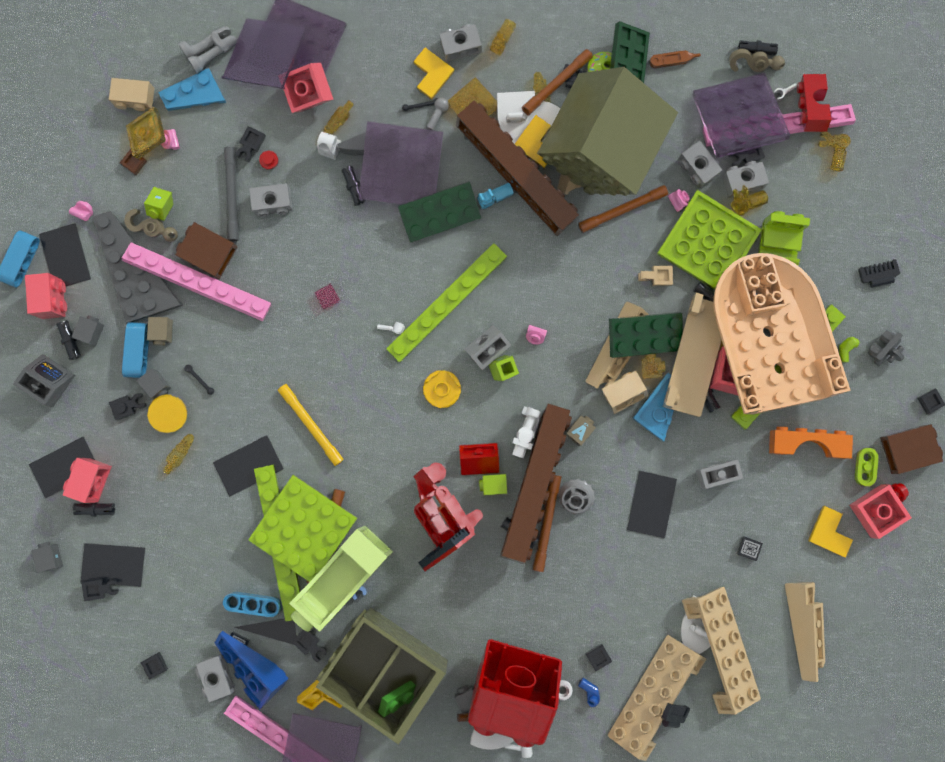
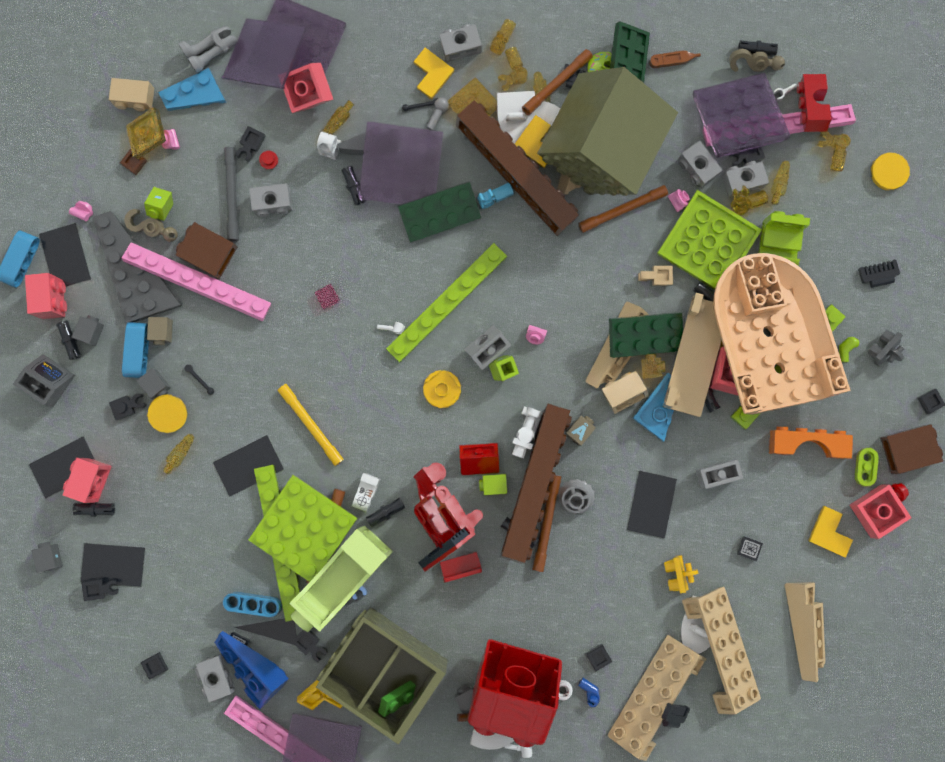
none -> white leg [352,473,381,512]
none -> black pin [366,498,405,528]
none -> red panel [440,552,482,583]
none -> clear yellow bar [498,47,528,90]
none -> yellow hips [664,555,699,593]
none -> clear yellow piece [771,161,790,205]
none -> yellow tile [871,152,910,190]

